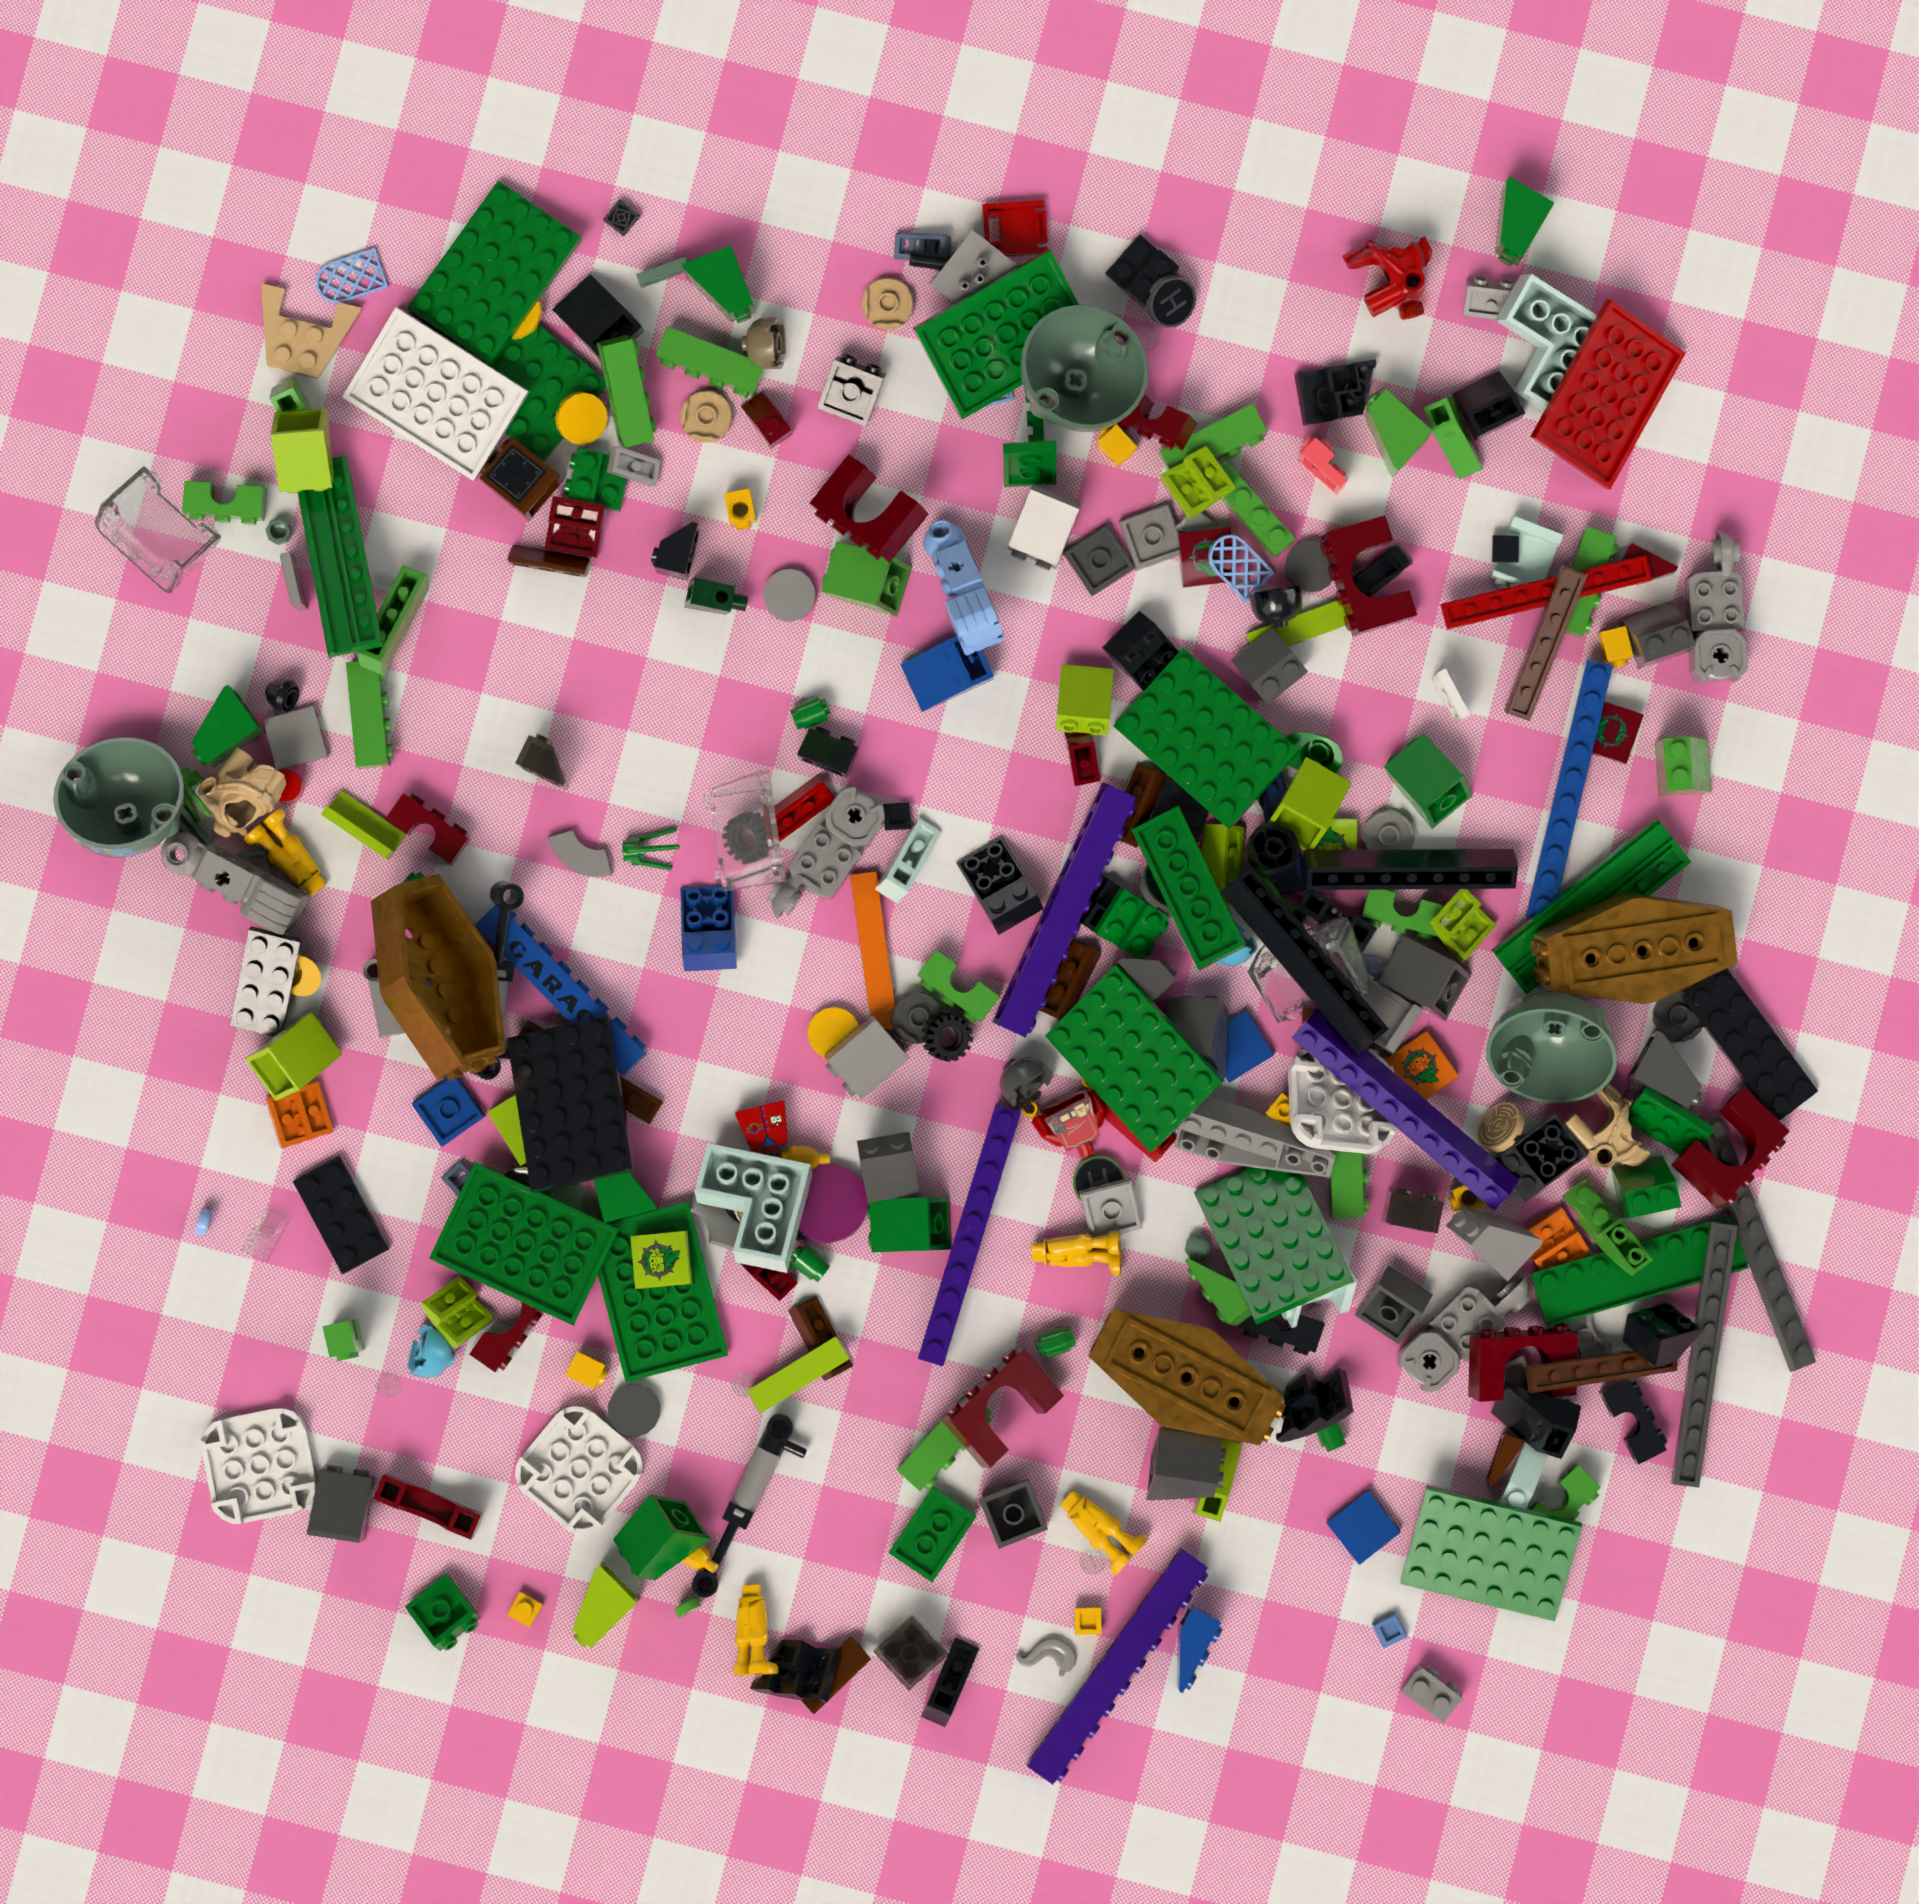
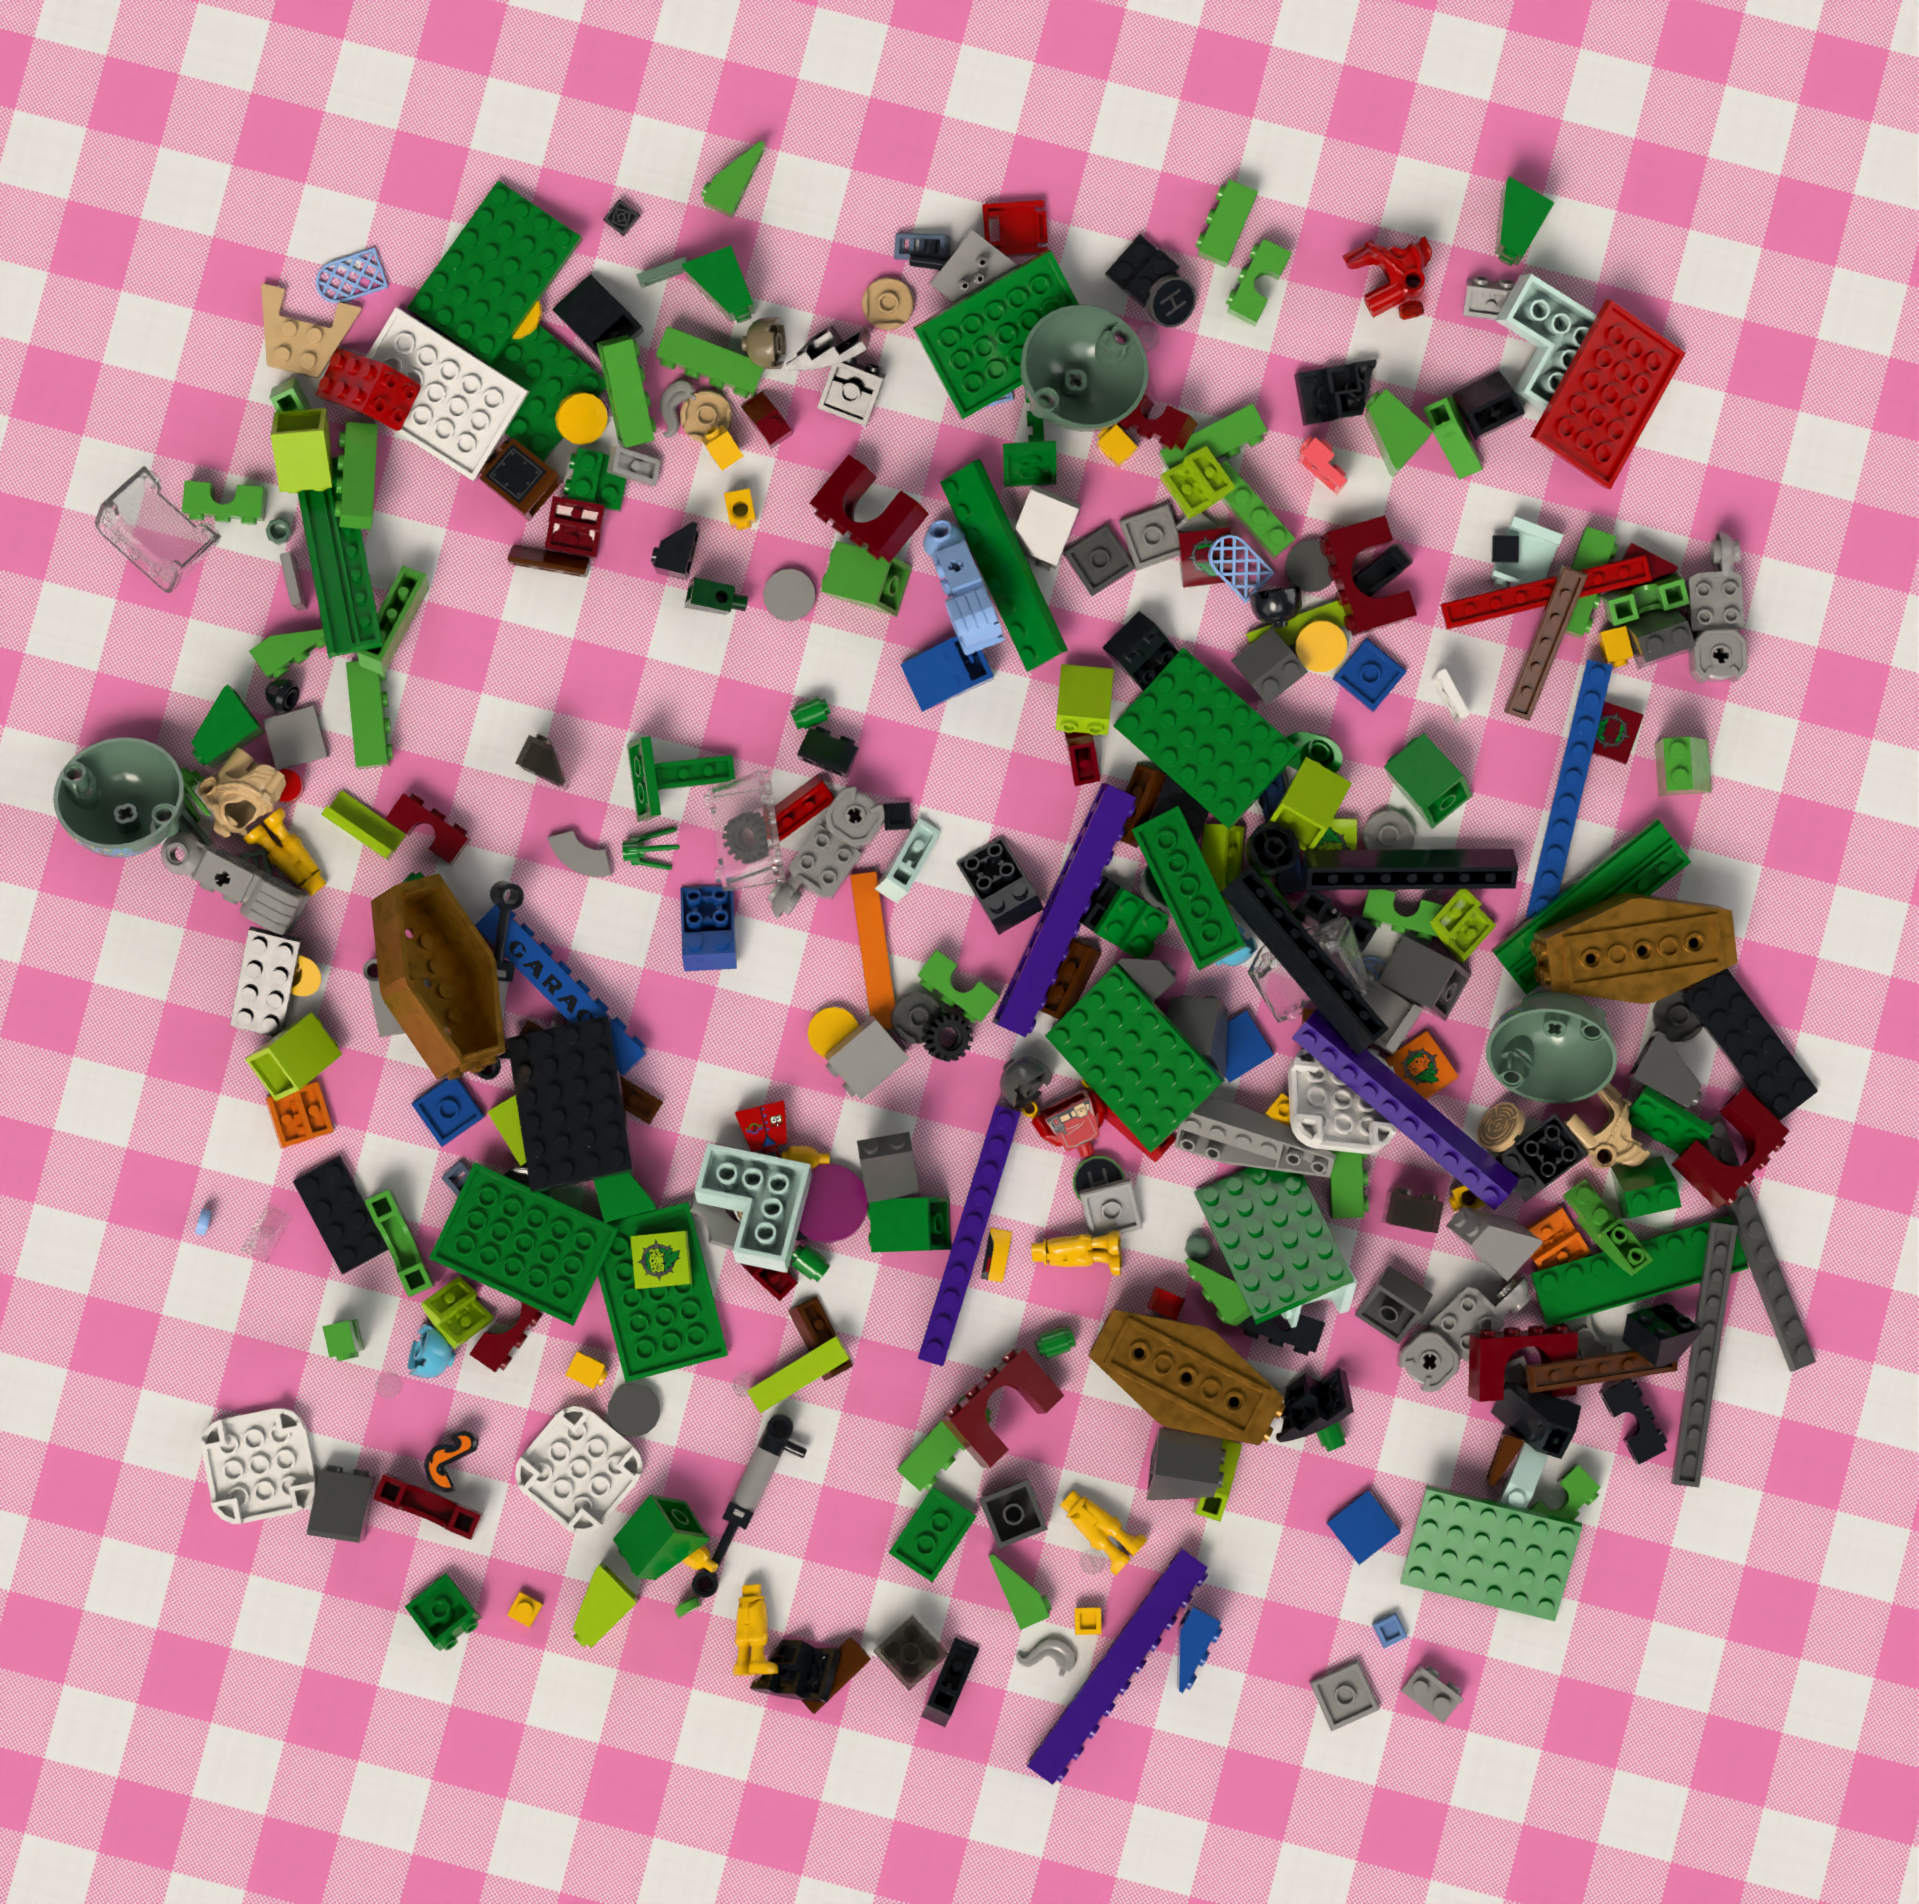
none -> bright green slope [249,629,326,679]
none -> red bracket [315,348,421,431]
none -> bright green brick [334,422,378,530]
none -> bright green arch [365,1189,436,1297]
none -> black animal [424,1430,478,1493]
none -> green piece [627,736,736,822]
none -> light grey piece [660,380,696,438]
none -> bright green slope [701,141,766,218]
none -> yellow brick [701,425,744,471]
none -> slope [786,325,871,371]
none -> green plate [940,459,1068,672]
none -> yellow sticker [981,1228,1012,1283]
none -> bright green slope [988,1553,1052,1630]
none -> red piece [1146,1286,1186,1321]
none -> bright green brick [1195,179,1258,268]
none -> bright green arch [1225,239,1292,326]
none -> yellow tile [1294,620,1347,672]
none -> light grey tile [1309,1660,1380,1731]
none -> blue tile [1333,638,1407,712]
none -> bright green arch [1602,573,1690,626]

